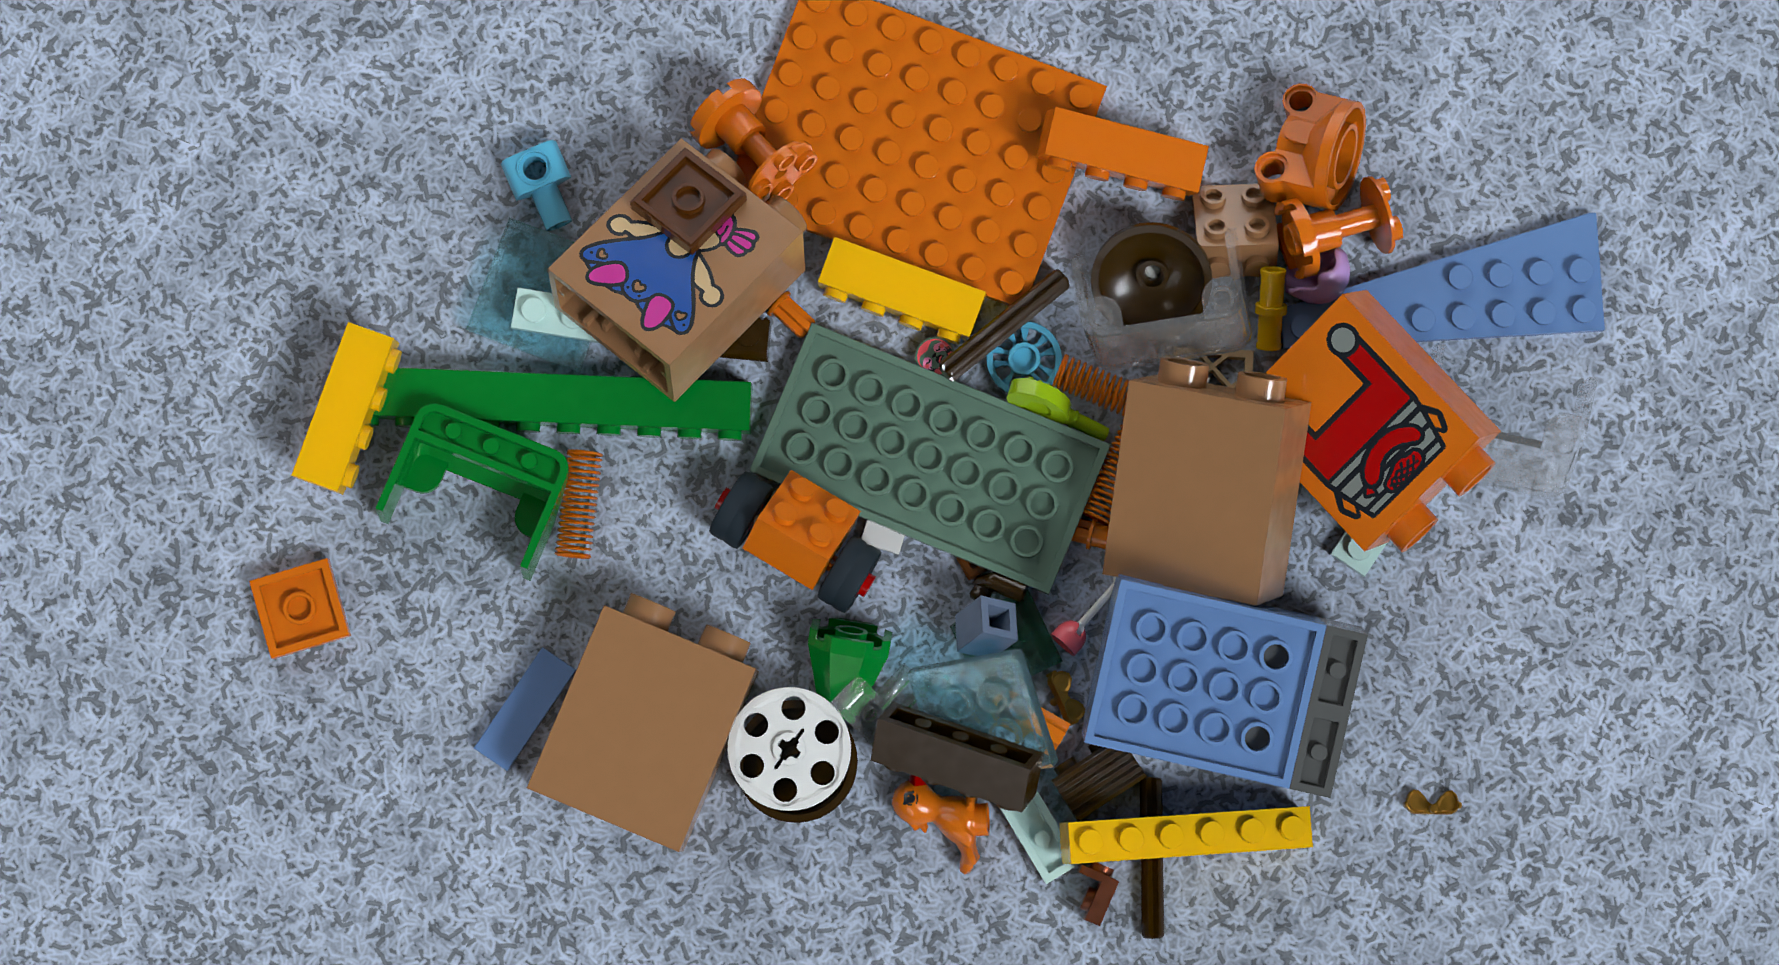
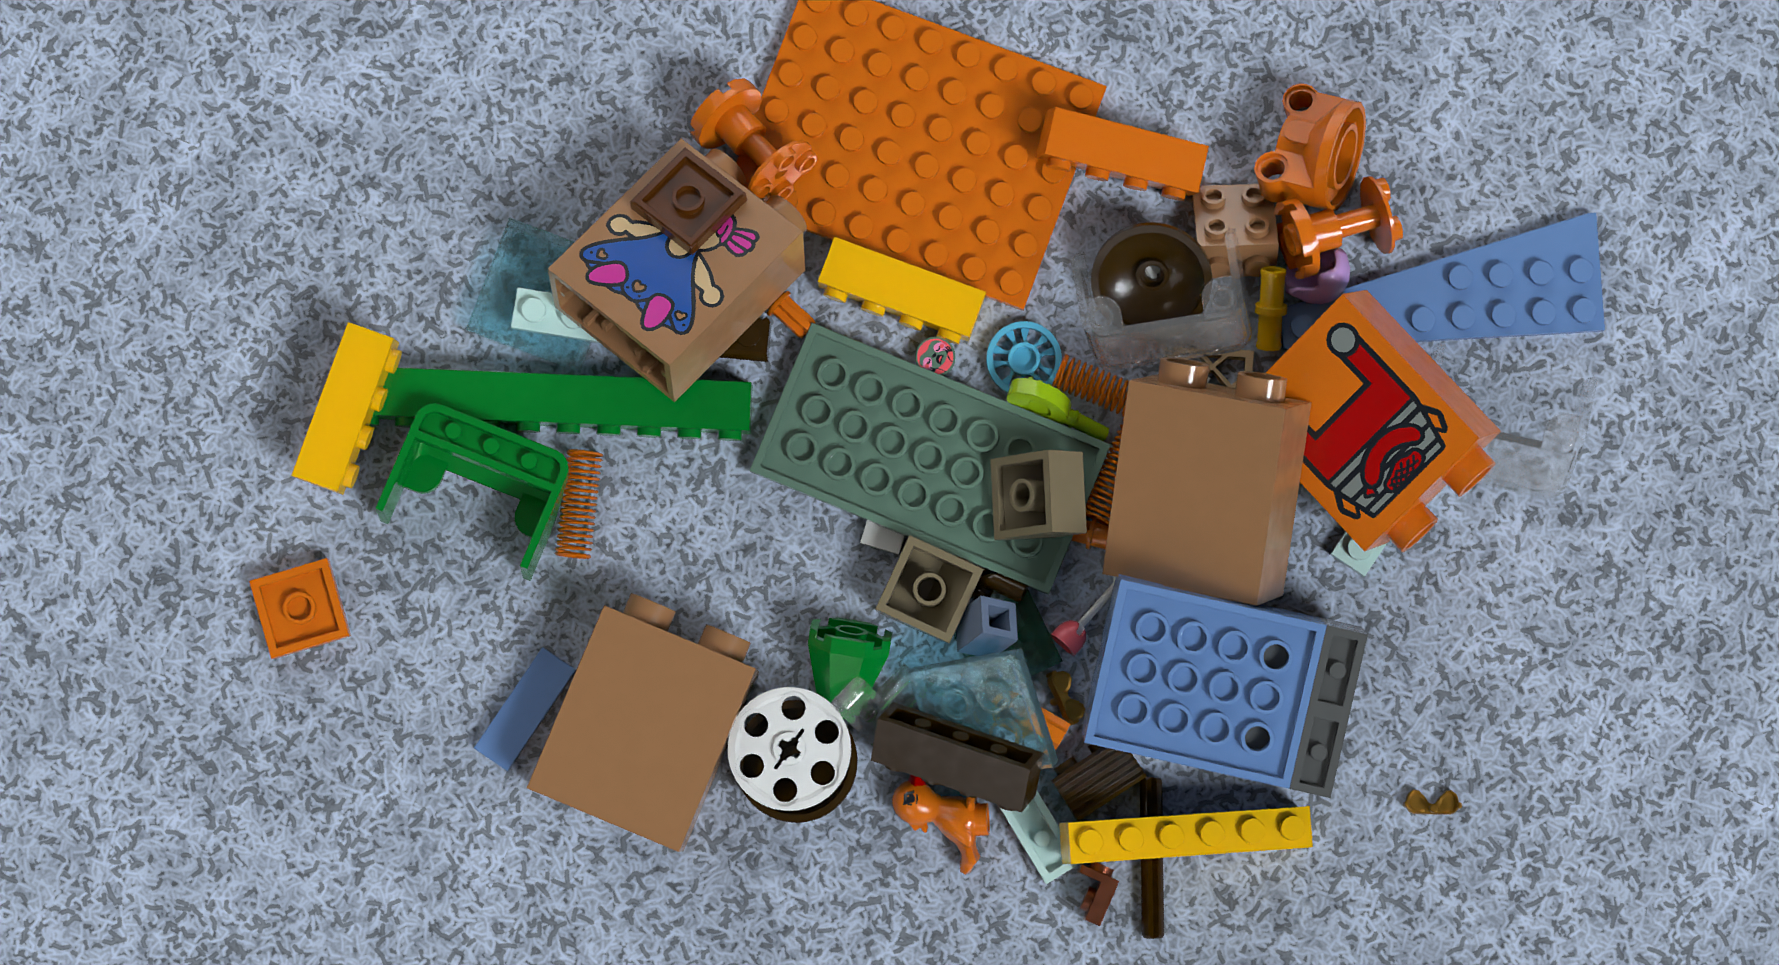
medium azure piece [501,140,572,231] -> none
brick [709,470,882,613] -> none
dark brown axle [939,269,1070,382] -> none
none -> dark tan slope [875,535,984,644]
none -> dark tan slope [990,450,1087,540]

